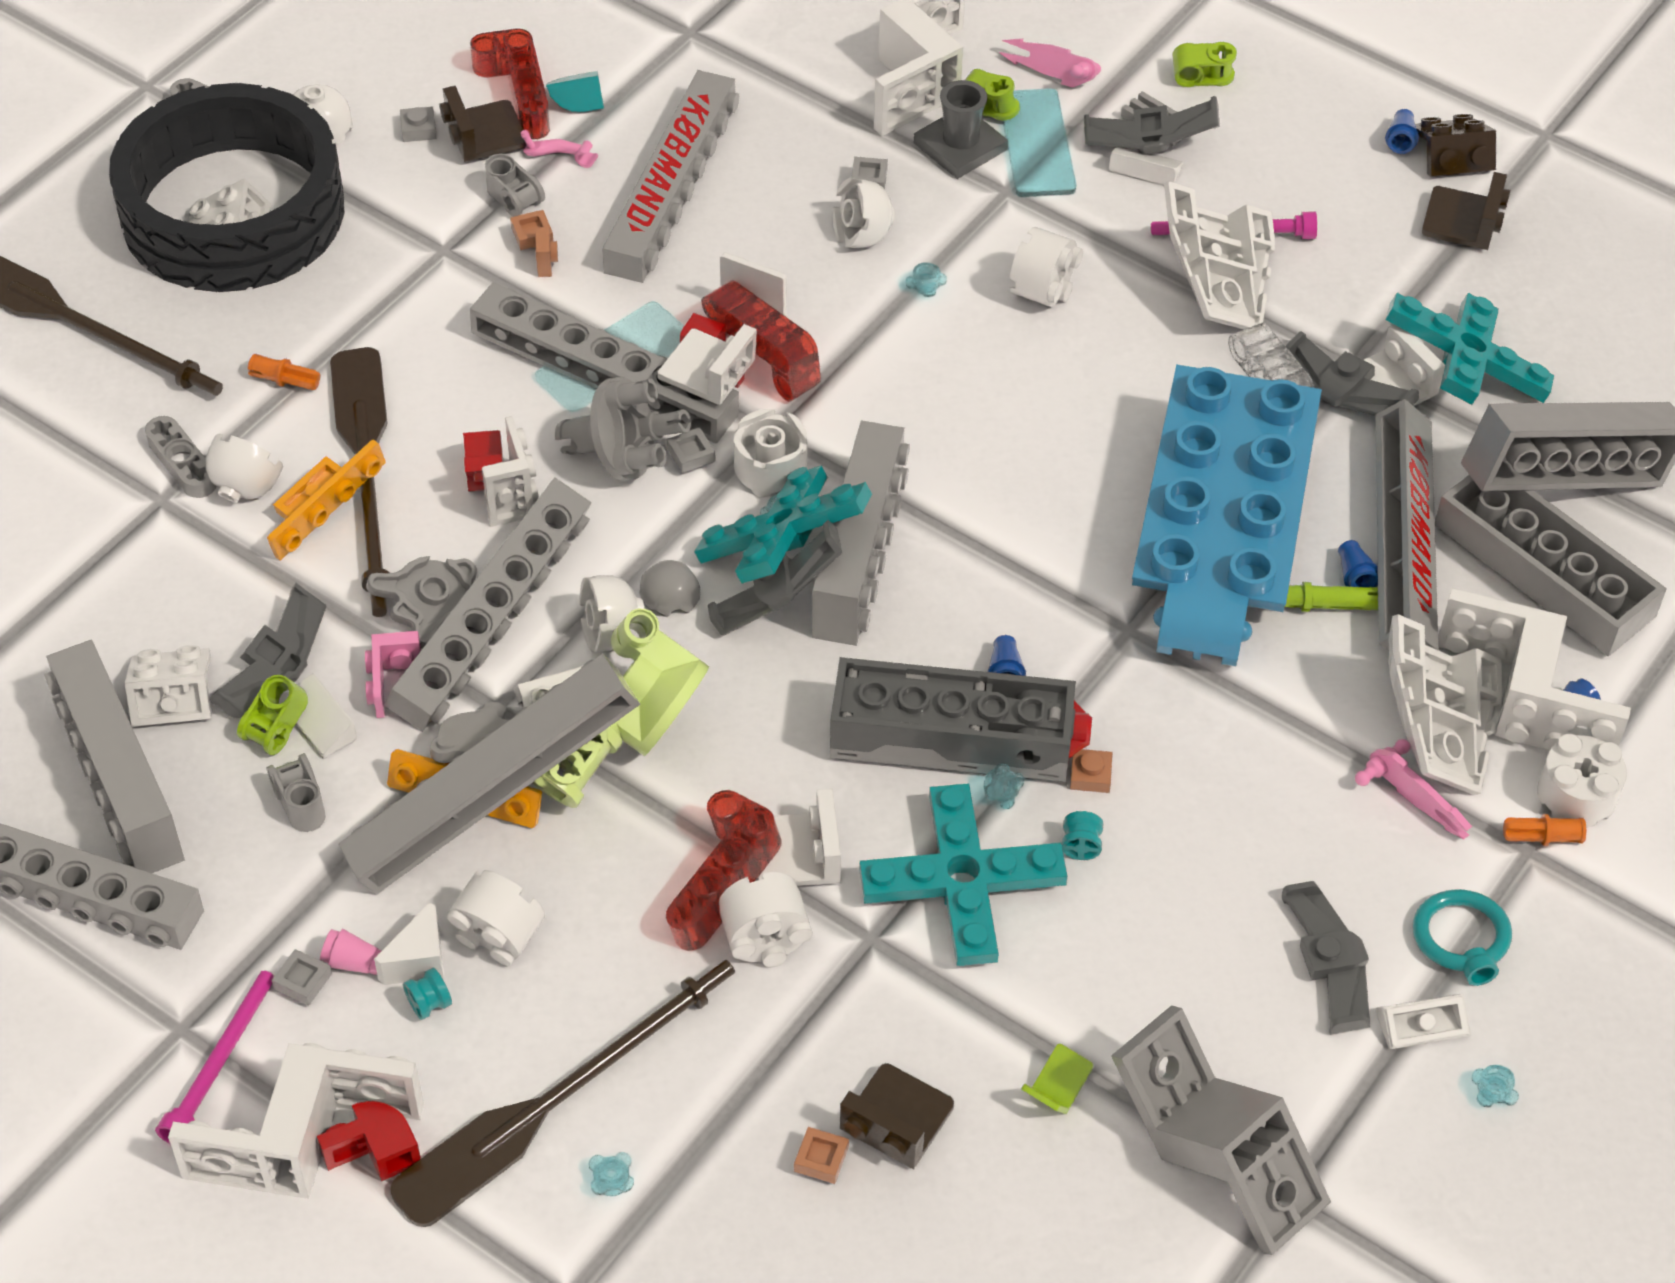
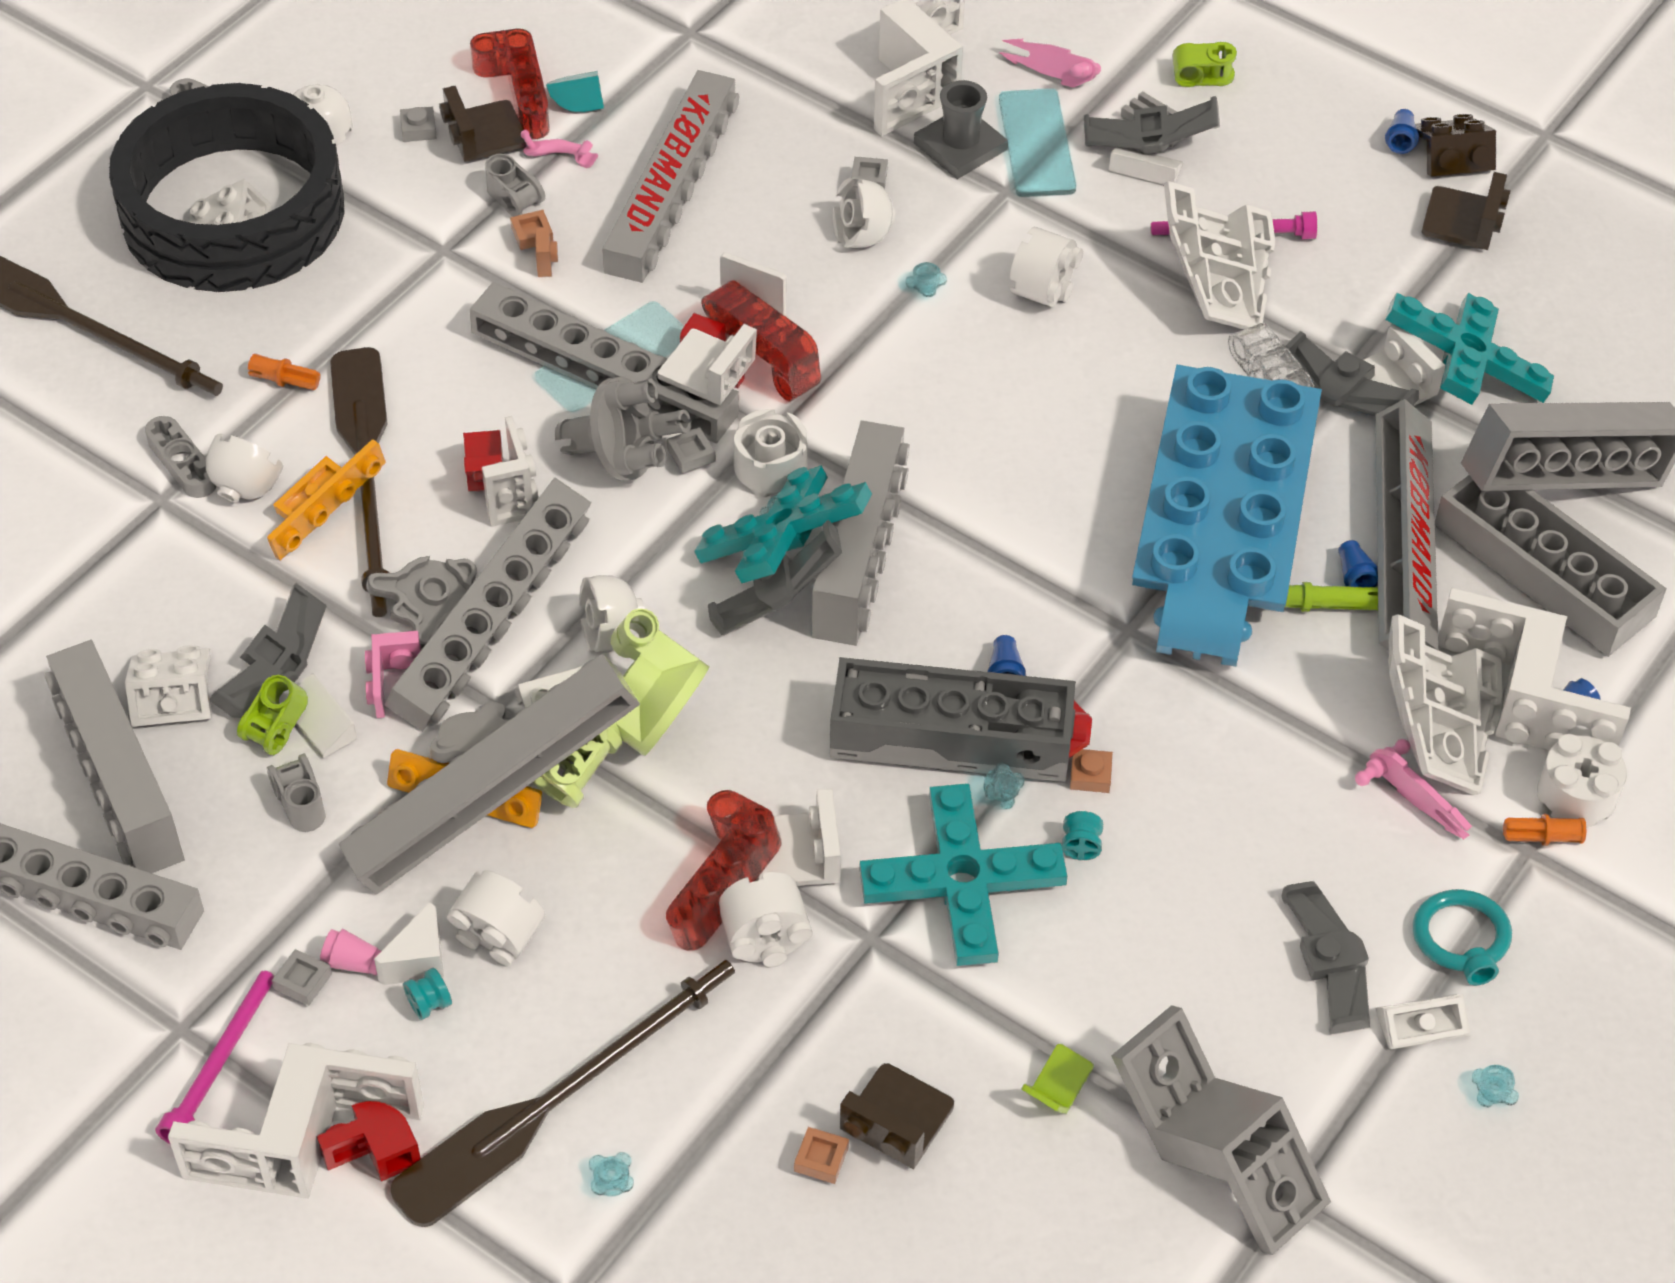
light grey hair [639,560,700,616] -> none
lime piece [965,69,1020,121] -> none

